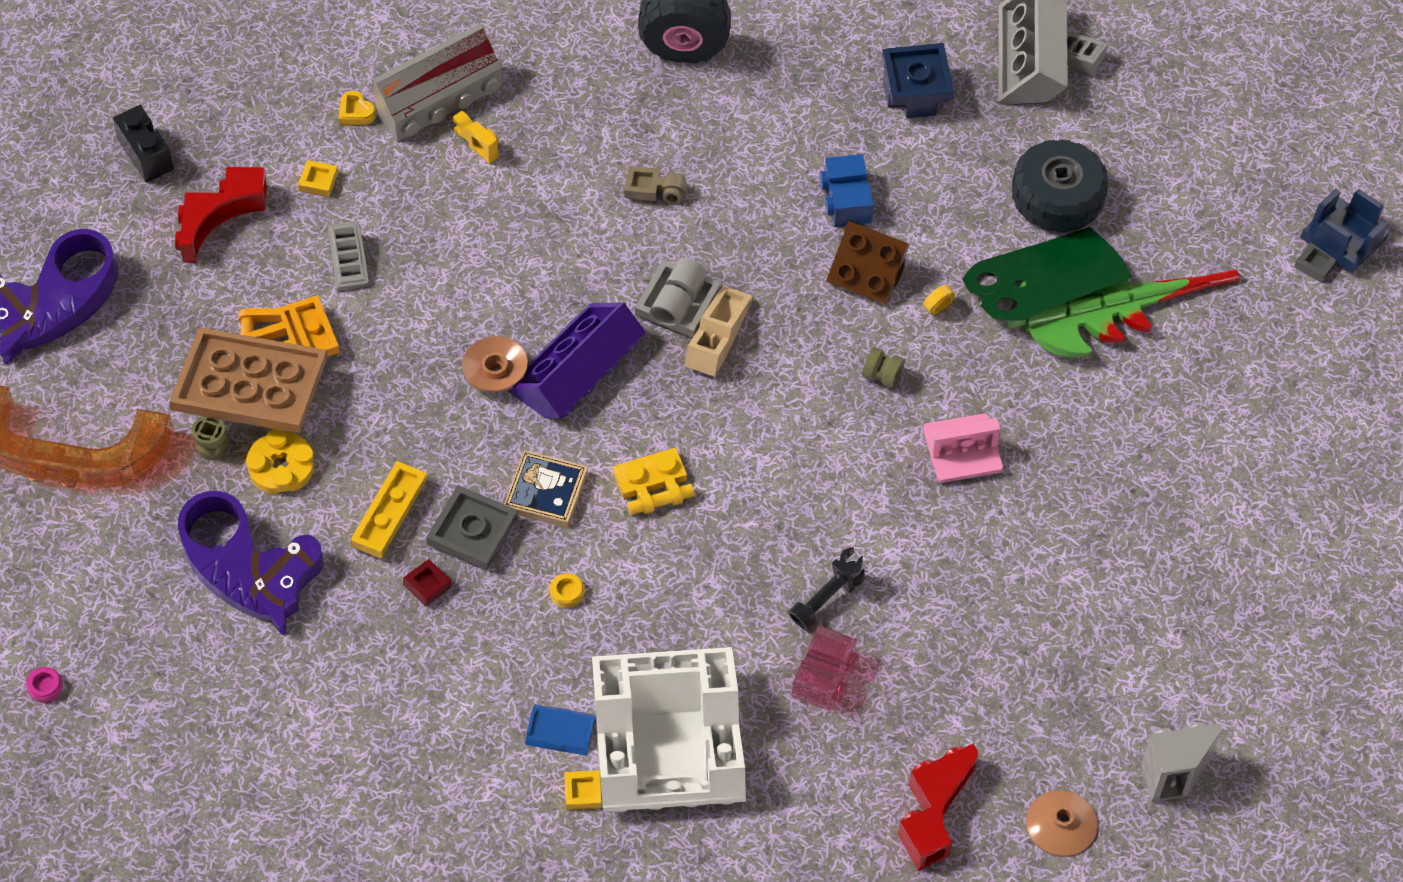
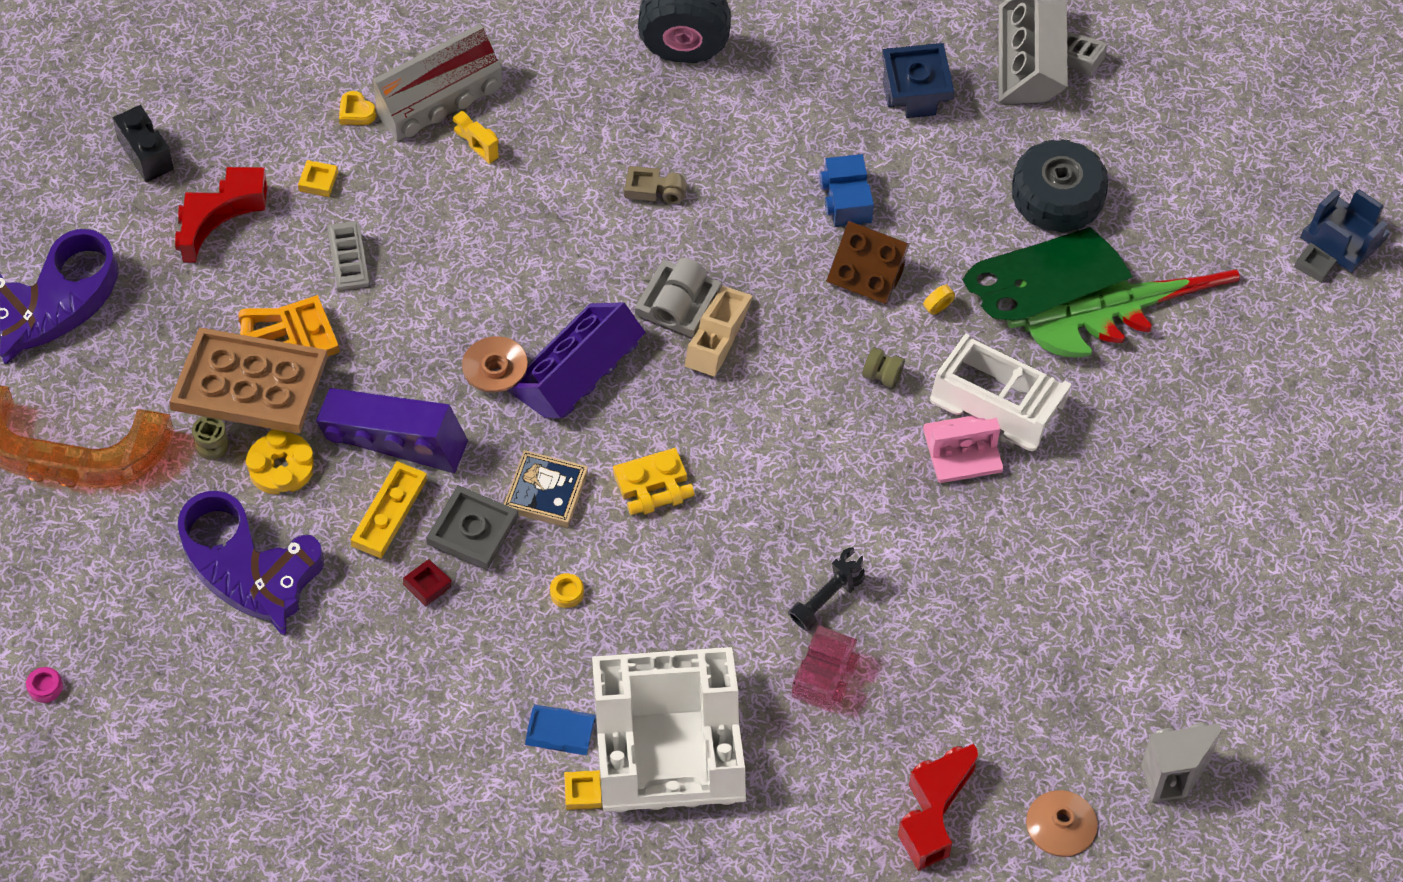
none -> dark purple wedge [316,388,468,474]
none -> white piece [930,333,1072,451]

